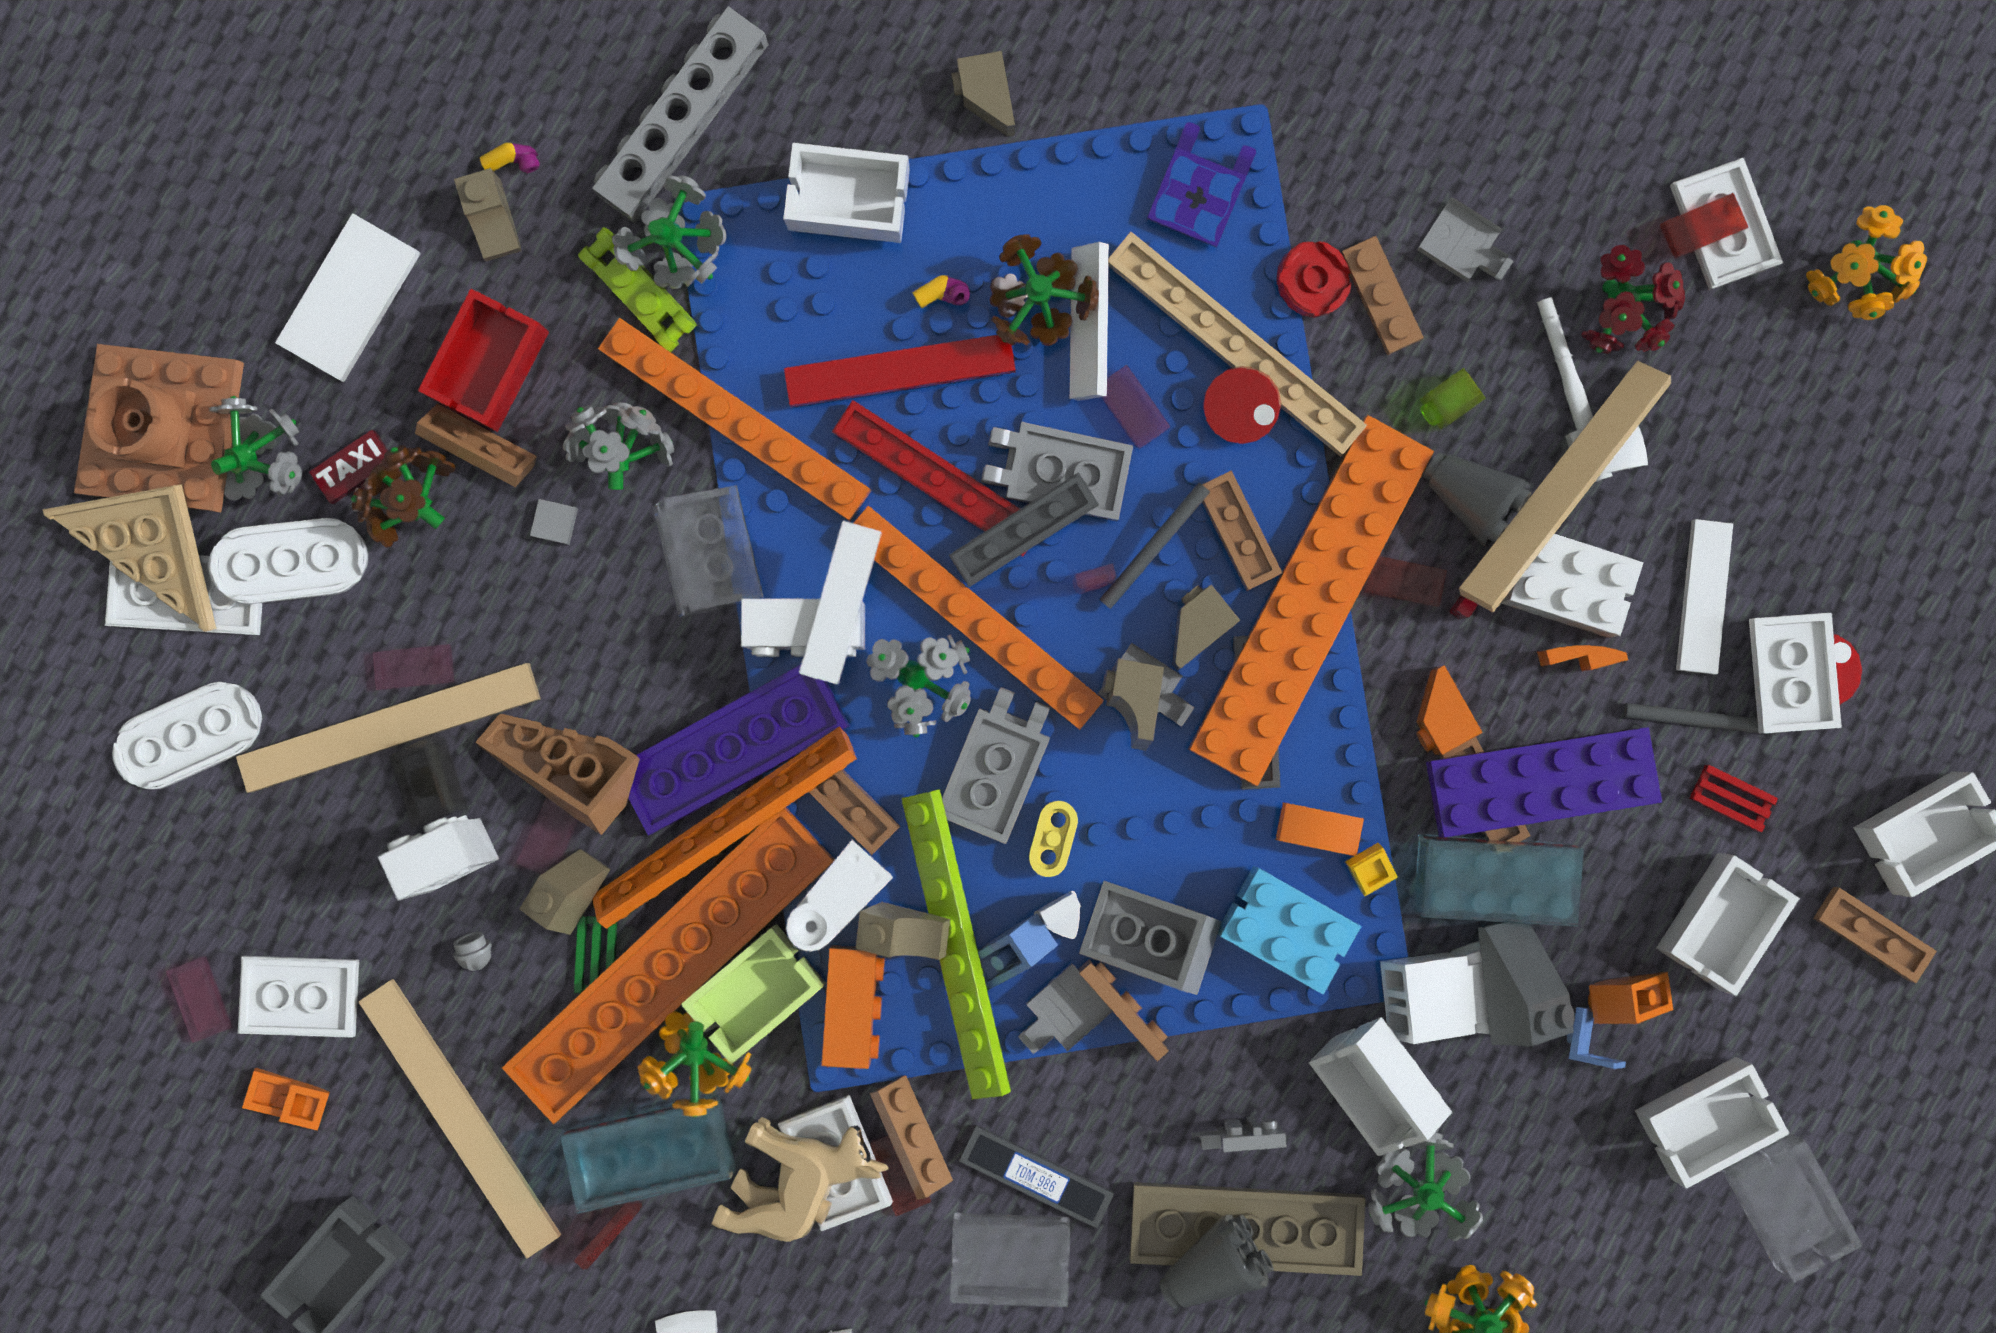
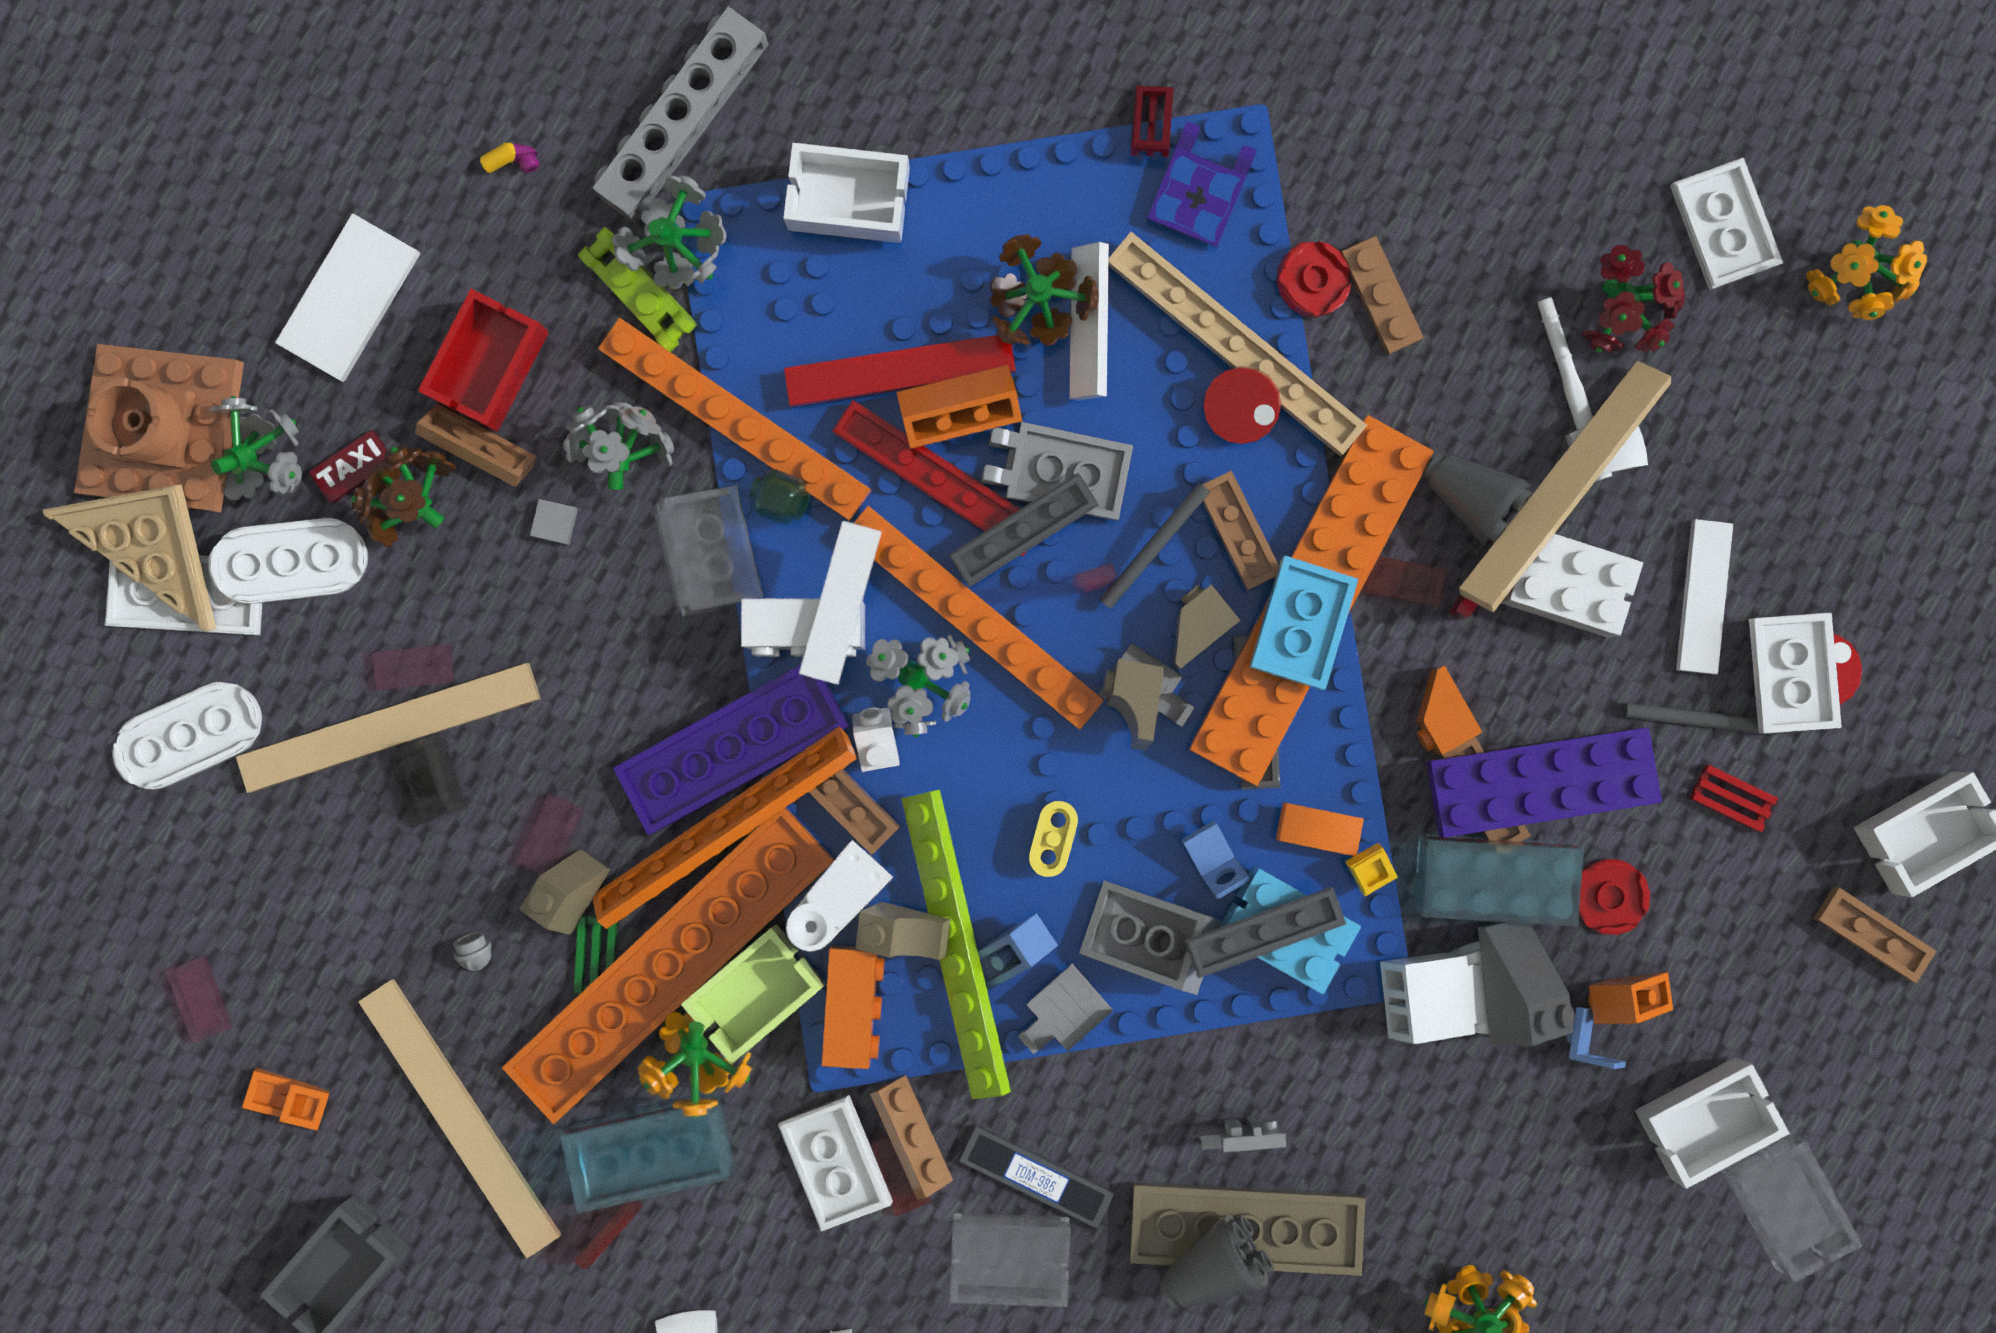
white tile [238,956,359,1037] -> none
white brick [378,815,499,900] -> none
dark tan arch [454,168,522,262] -> none
medium nougat wedge [475,714,640,835] -> none
tan animal [712,1117,888,1242] -> none
arm [912,275,970,309] -> none
light grey tile [942,687,1050,844] -> none
dark tan slope [951,51,1015,136] -> none
white tile [1034,891,1081,939] -> none
medium nougat plate [1078,959,1169,1061] -> none
tile [1101,365,1171,450] -> none
white piece [1309,1017,1452,1156] -> none
light grey plant [1368,1133,1483,1241] -> none
light grey piece [1417,197,1513,283] -> none
clear neon green brick [1419,368,1486,430] -> none
orange slope [1537,645,1628,671] -> none
white piece [1656,853,1800,996] -> none
clear red tile [1660,193,1749,259] -> none
none -> head [750,469,810,525]
none -> white bracket [852,707,900,772]
none -> orange brick [896,365,1022,449]
none -> dark red tile [1131,86,1174,157]
none -> medium blue bracket [1182,821,1250,899]
none -> dark grey tile [1183,887,1346,978]
none -> medium azure plate [1249,556,1358,691]
none -> red tile [1572,858,1650,935]

